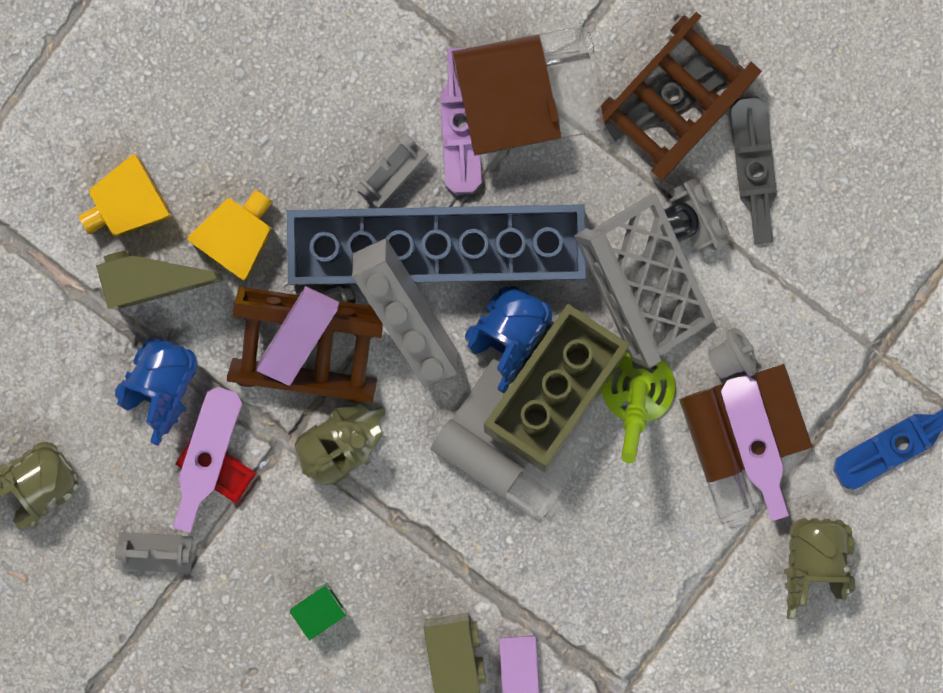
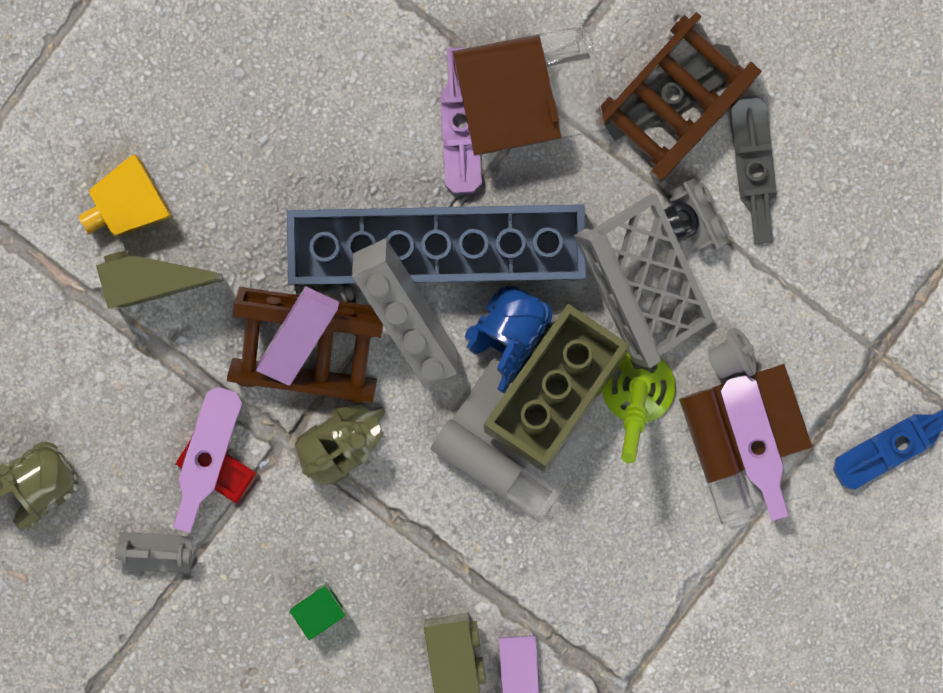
blue helmet [115,338,198,446] -> none
yellow torso [187,189,273,282] -> none
light grey hinge [355,133,429,208] -> none
olive helmet [784,518,855,619] -> none

